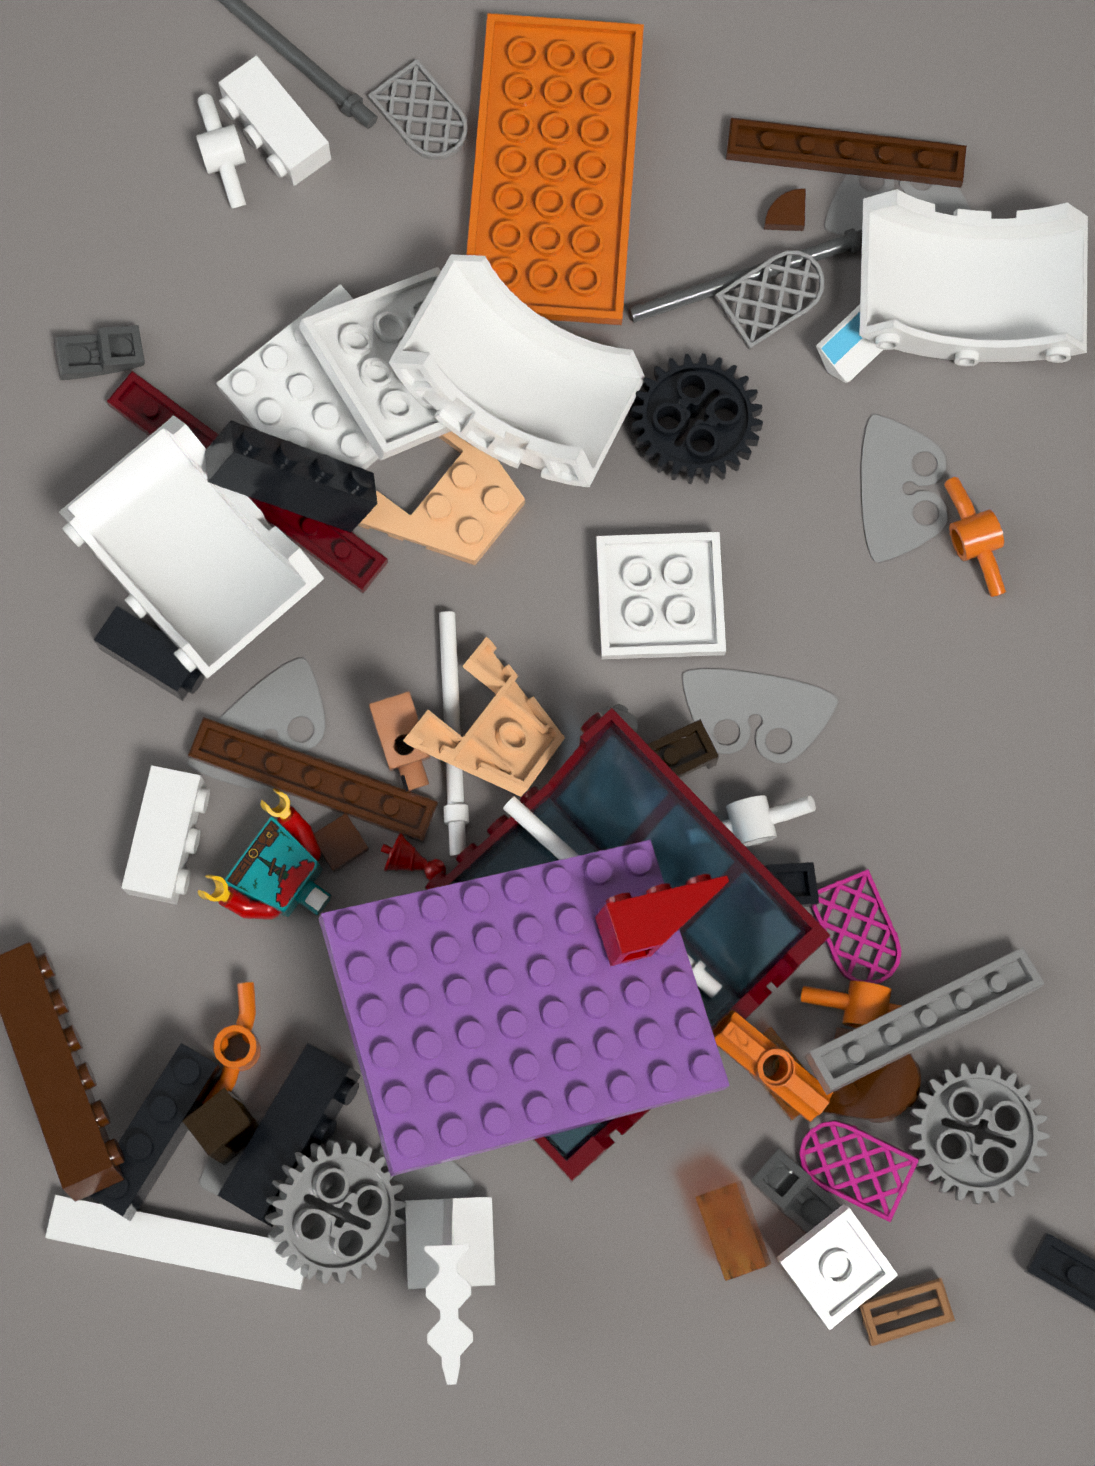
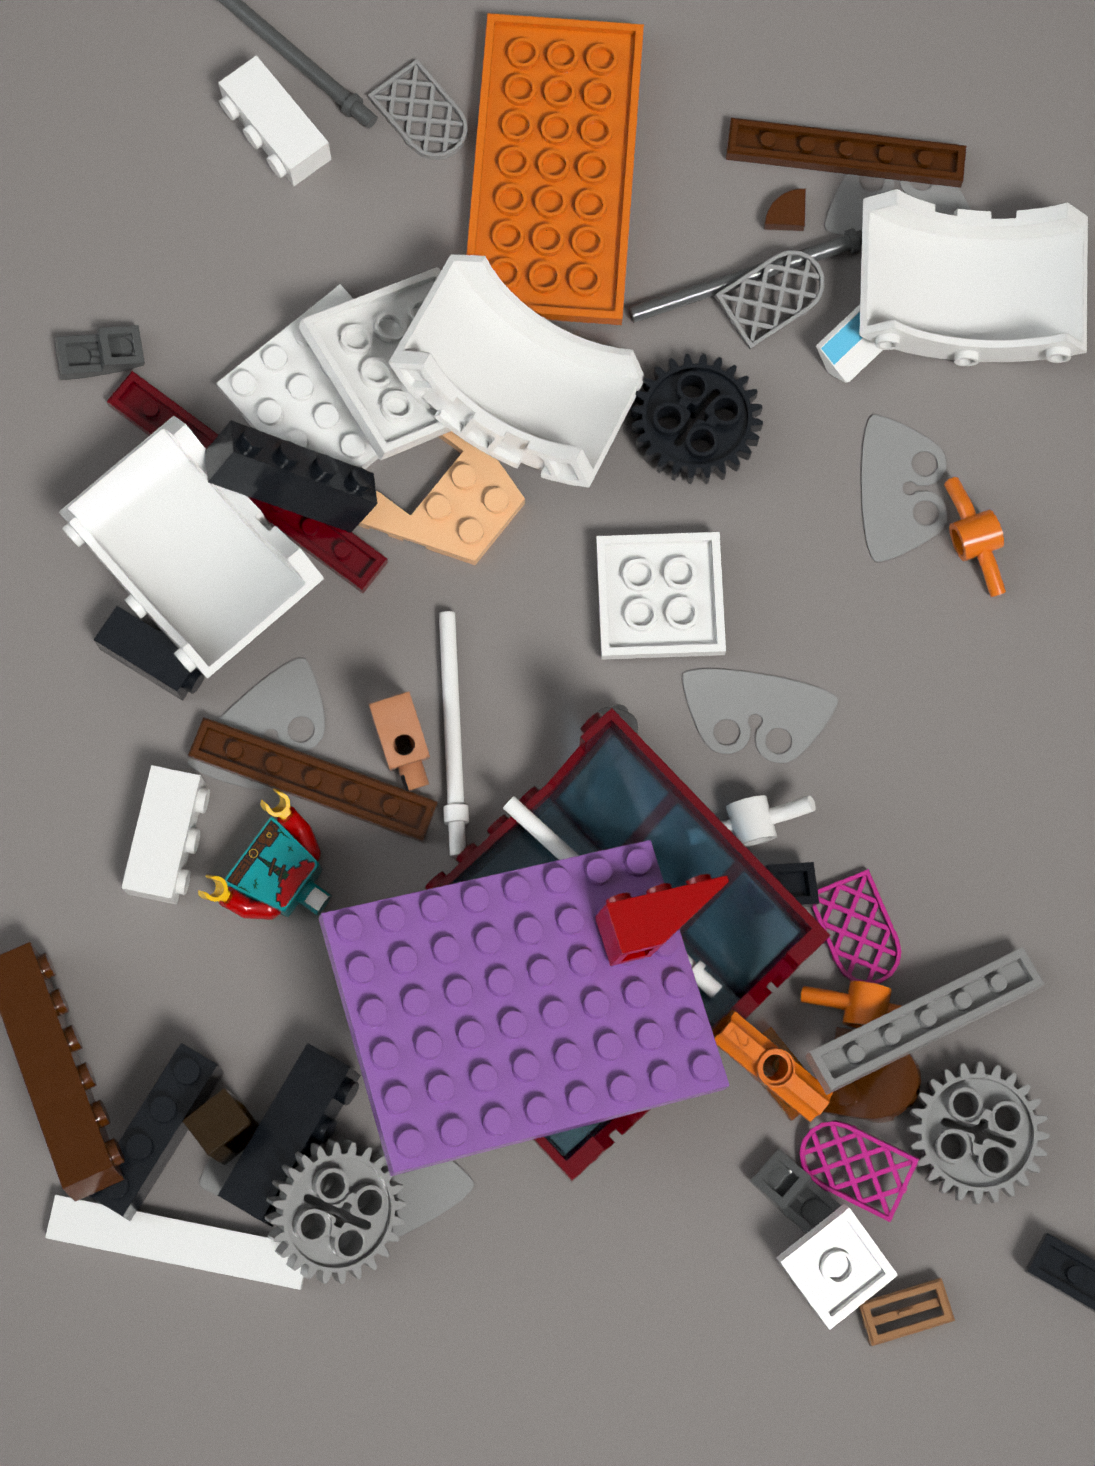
white piece [196,94,246,209] -> none
orange piece [202,982,261,1104] -> none
reddish brown tile [314,813,369,872] -> none
red piece [381,833,446,881] -> none
light nougat wing [403,637,565,797] -> none
white piece [405,1197,495,1385] -> none
dark brown panel [623,719,719,801] -> none
clear orange hinge [695,1181,772,1281] -> none

